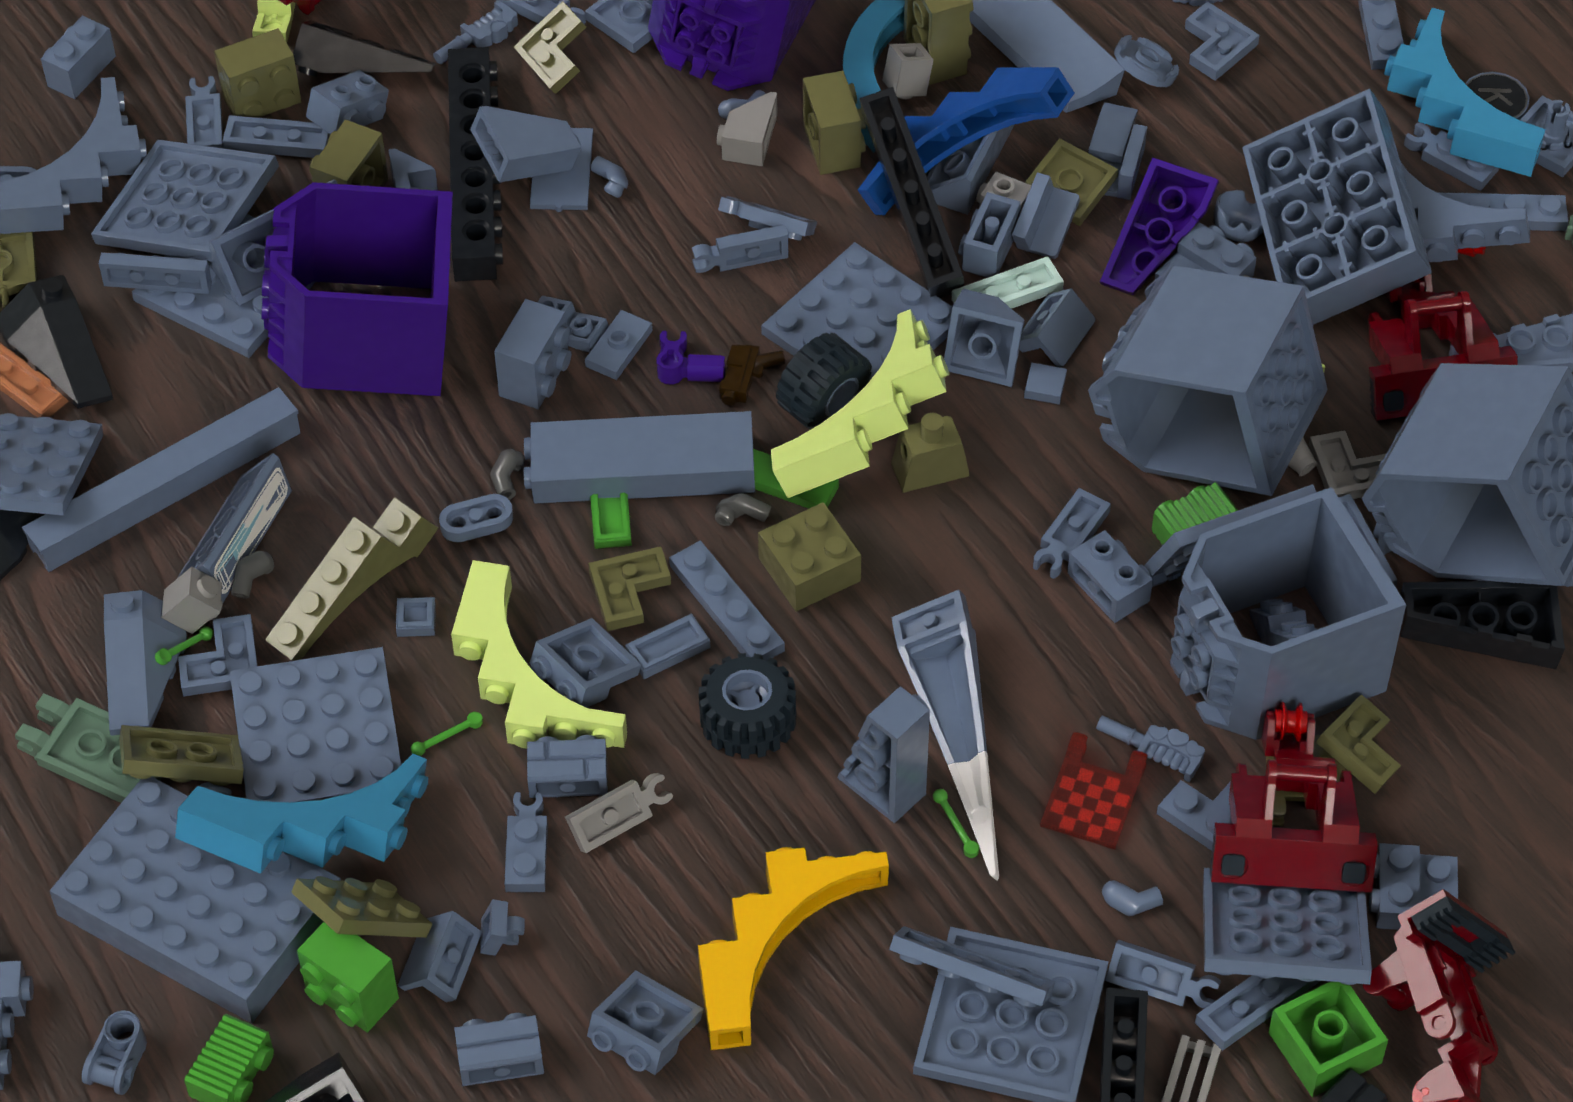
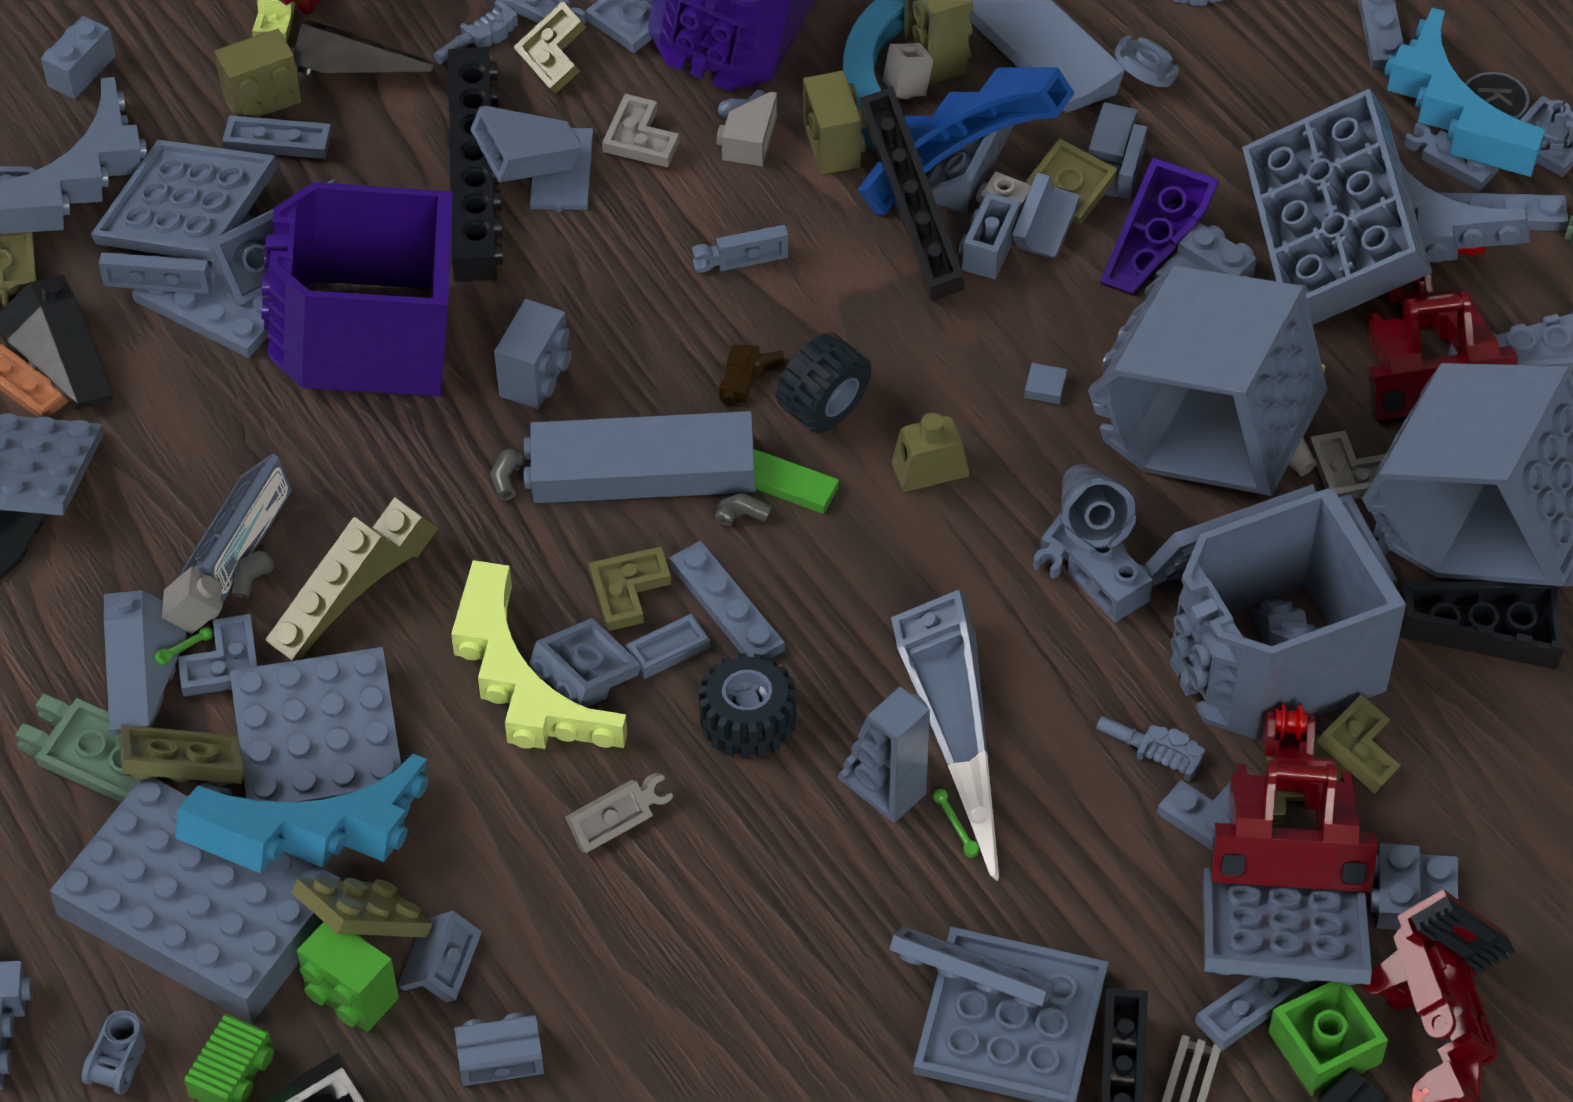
sand blue tile [22,387,300,572] -> none
sand blue plate [185,76,223,148] -> none
sand blue brick [306,70,389,134] -> none
olive brick [309,119,389,187] -> none
sand blue slope [388,149,438,191] -> none
sand blue tile [396,597,436,637] -> none
bright green hinge [410,712,483,756] -> none
sand blue plate [439,494,513,542] -> none
sand blue tile [480,899,525,956] -> none
sand blue plate [504,792,548,892] -> none
sand blue brick [527,735,608,798] -> none
sand blue slope [538,295,609,353] -> none
sand blue plate [585,310,653,380] -> none
sand blue plate [587,970,704,1075] -> none
bright green tile [590,493,632,549] -> none
sand blue arm [591,156,628,198] -> none
dark purple bar [656,331,725,385] -> none
yellow arch [698,847,889,1050] -> none
sand blue plate [718,196,817,240] -> none
olive brick [758,502,861,612] -> none
sand blue plate [761,242,952,380] -> none
yellowish green arch [771,309,949,498] -> none
sand blue slope [944,289,1025,387] -> none
light aqua plate [952,256,1064,309] -> none
sand blue panel [1019,288,1095,367] -> none
clear red flag [1040,732,1147,850] -> none
sand blue arm [1102,880,1163,916] -> none
sand blue plate [1105,940,1221,1009] -> none
bright green brick [1152,482,1238,545] -> none
sand blue plate [1185,1,1260,81] -> none
sand blue hair [1213,190,1264,242] -> none
none -> light grey plate [602,94,679,167]
none -> sand blue cone [1061,464,1136,550]

